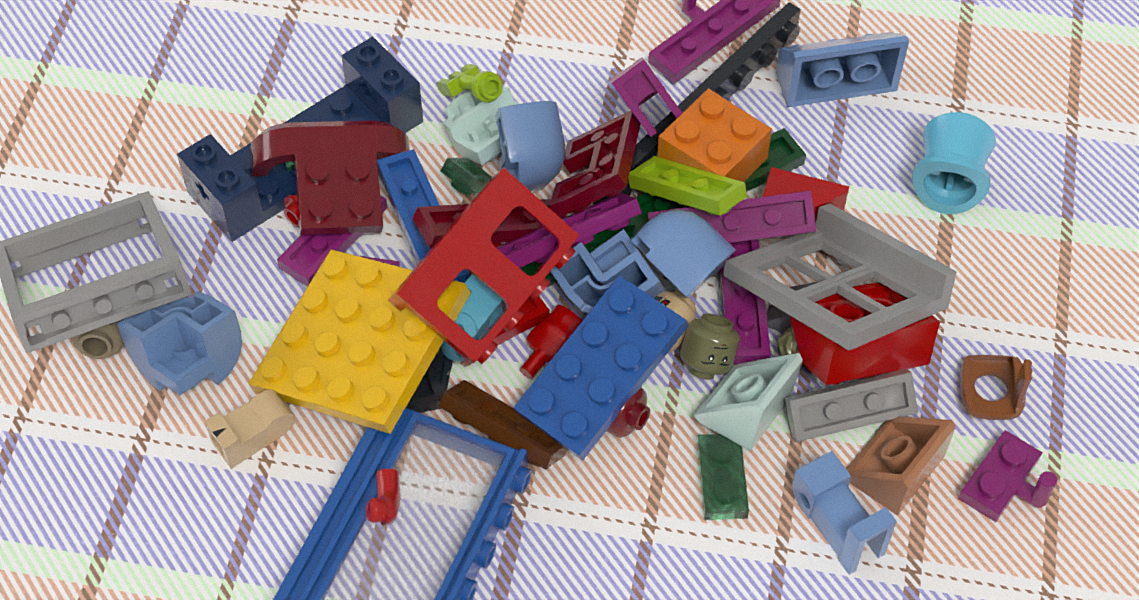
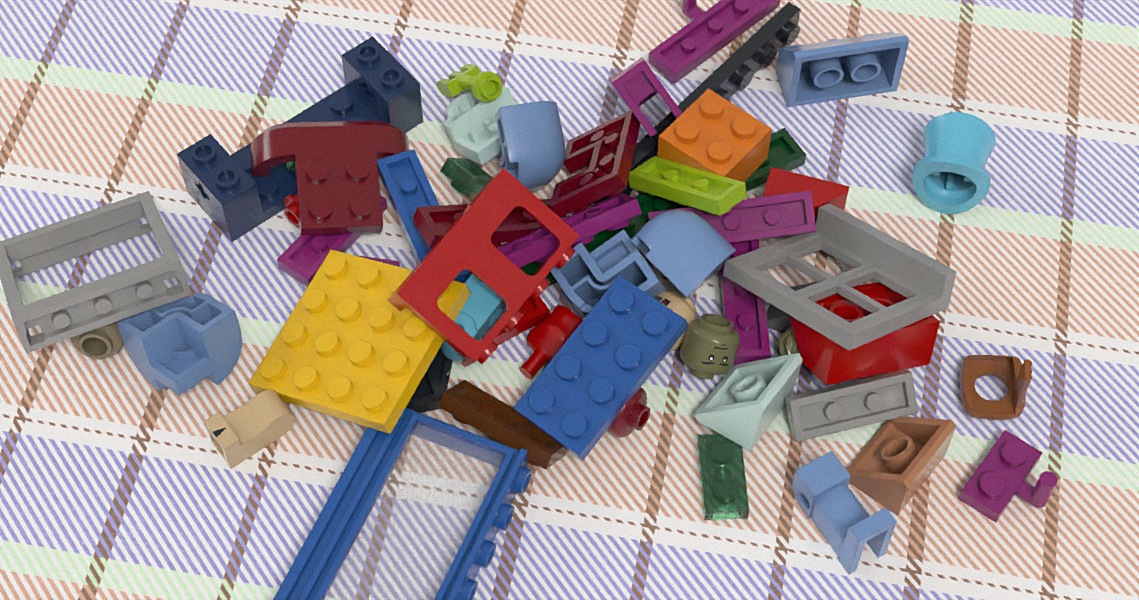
red arm [366,469,401,526] -> none

